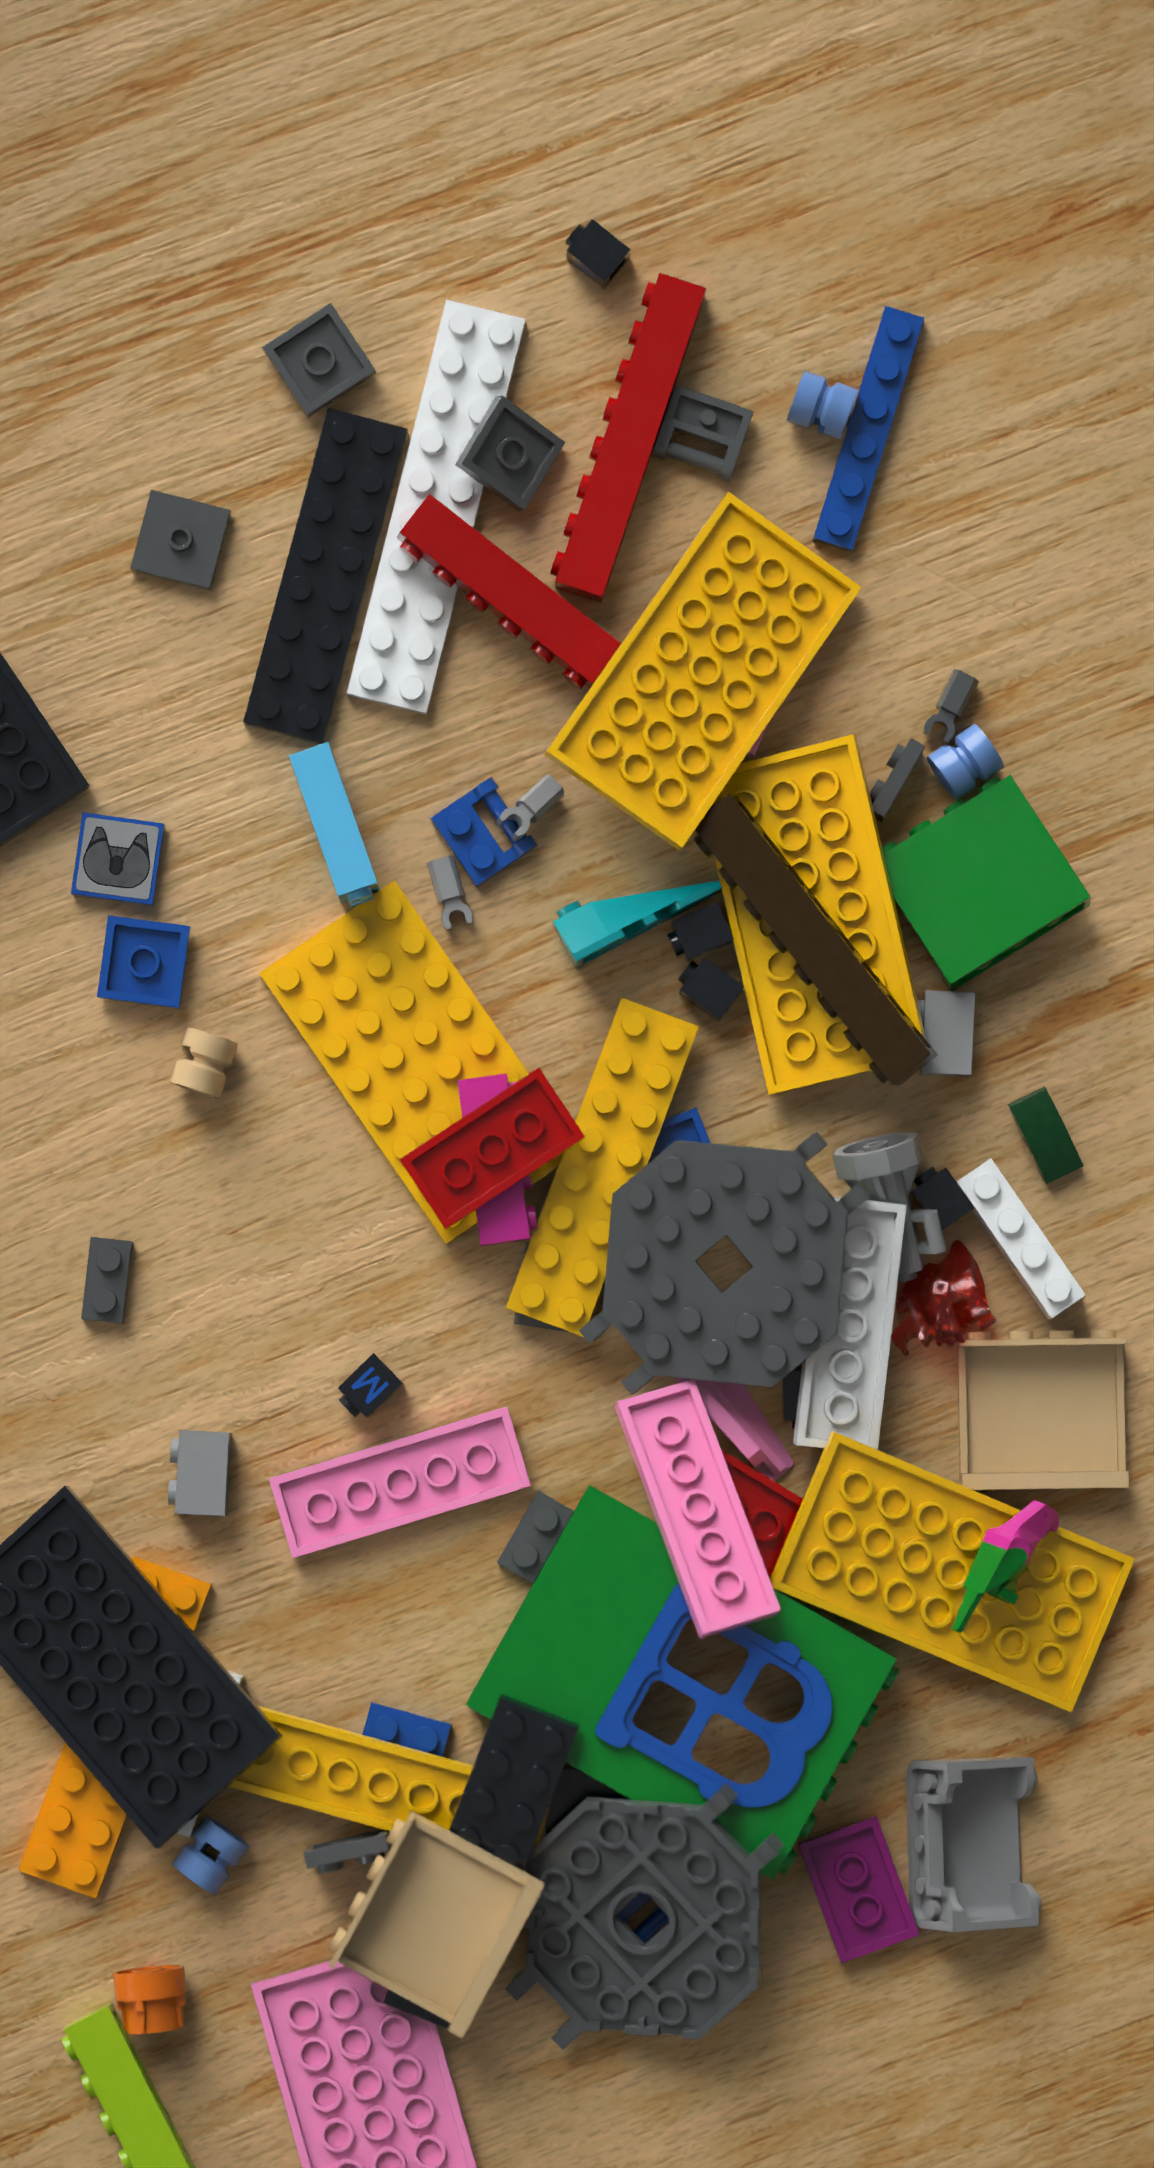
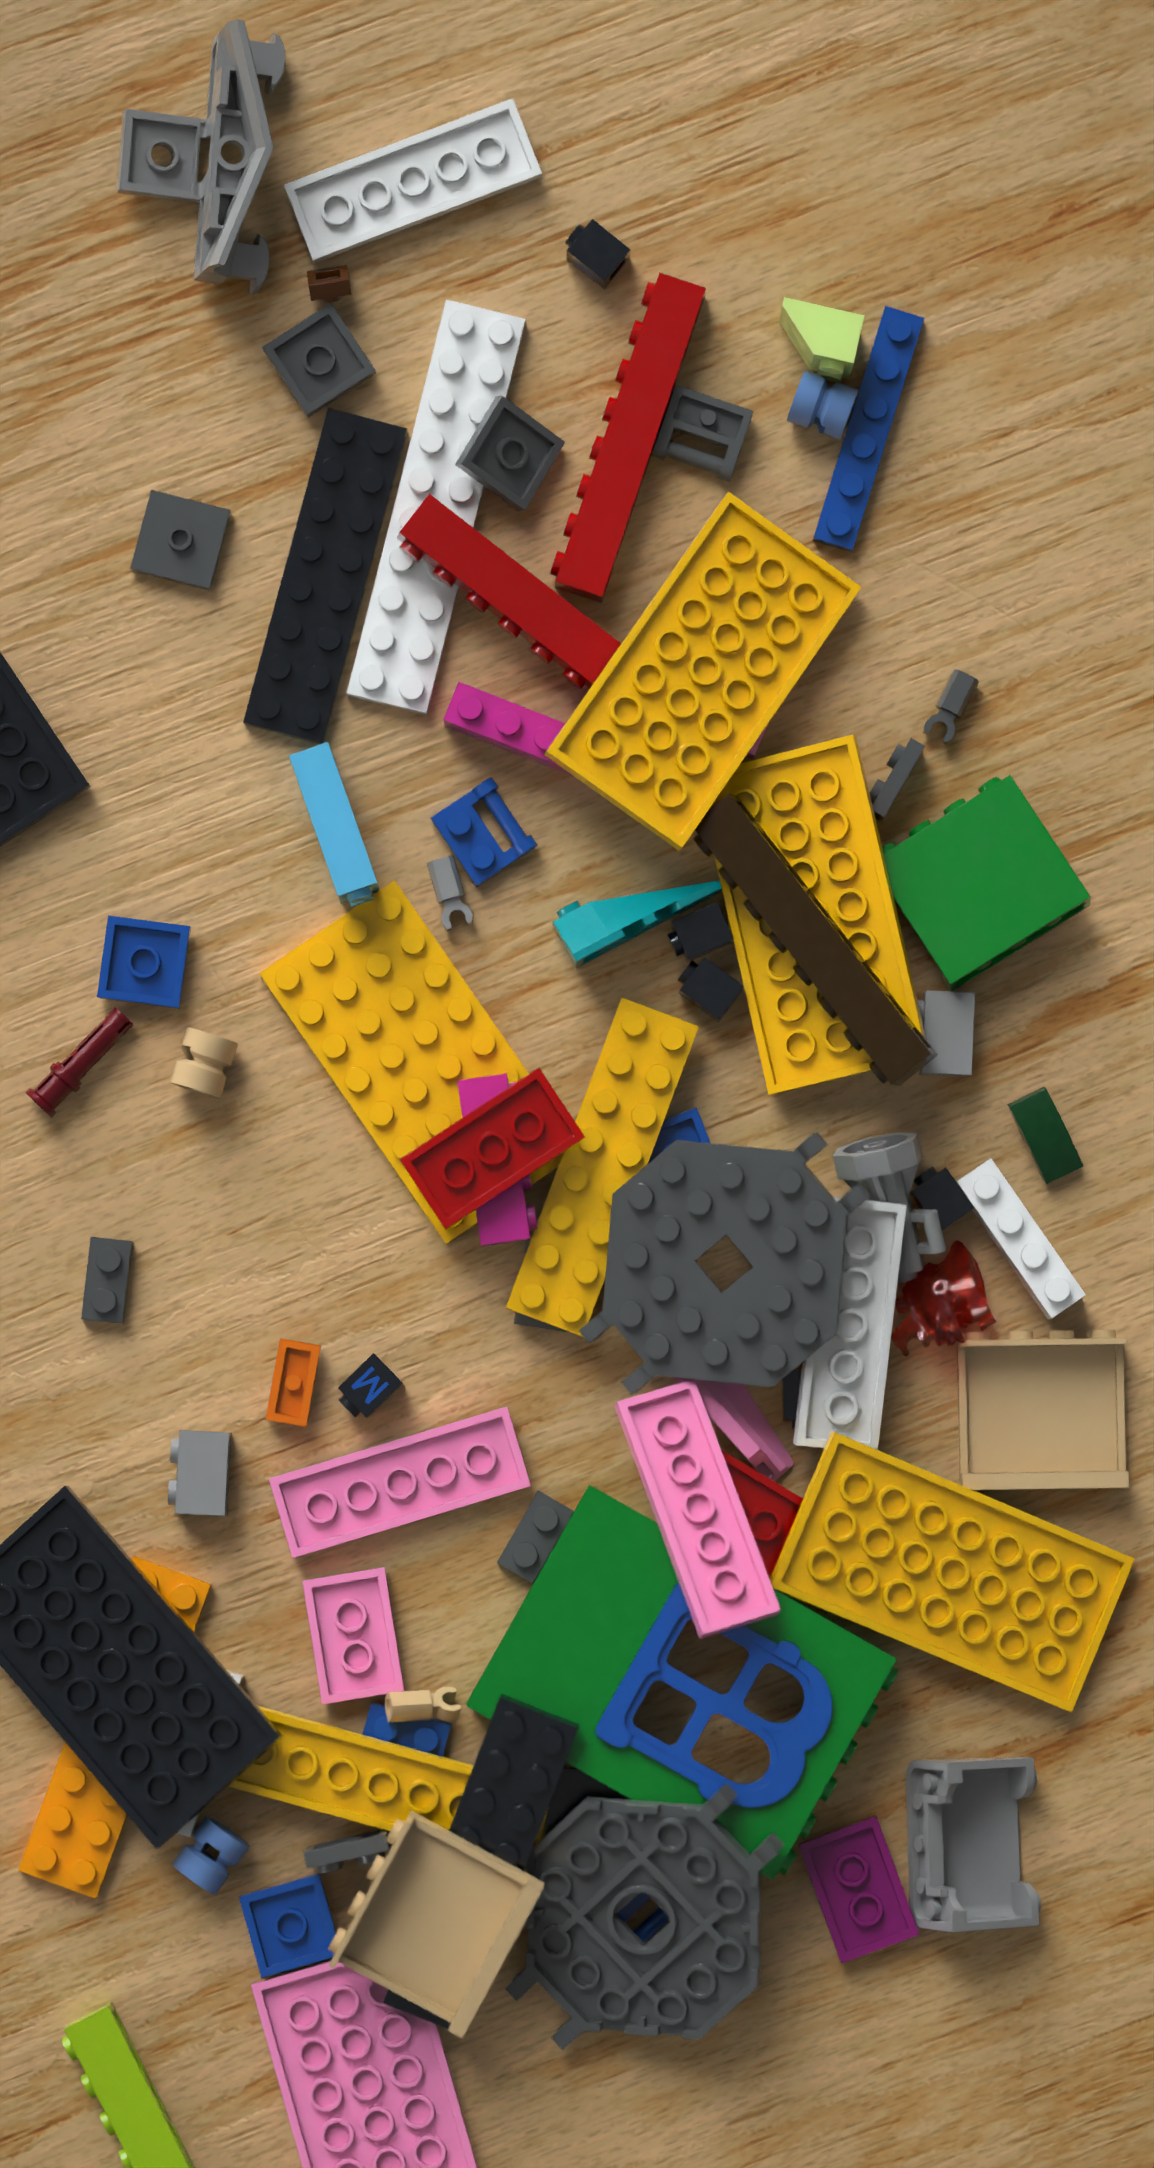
tile [71,812,165,906] -> none
orange piece [113,1965,186,2034] -> none
light grey bar [496,775,564,842] -> none
medium blue wheel [927,724,1004,801] -> none
animal [952,1500,1059,1633] -> none
none -> dark red pin [25,1007,134,1118]
none -> light grey piece [117,19,285,295]
none -> blue plate [239,1873,336,1978]
none -> orange plate [265,1338,321,1427]
none -> white plate [284,98,542,264]
none -> bright pink plate [302,1567,405,1704]
none -> reddish brown plate [307,265,352,303]
none -> tan bar [385,1687,461,1723]
none -> dark pink brick [443,681,576,778]
none -> yellowish green slope [779,297,865,382]

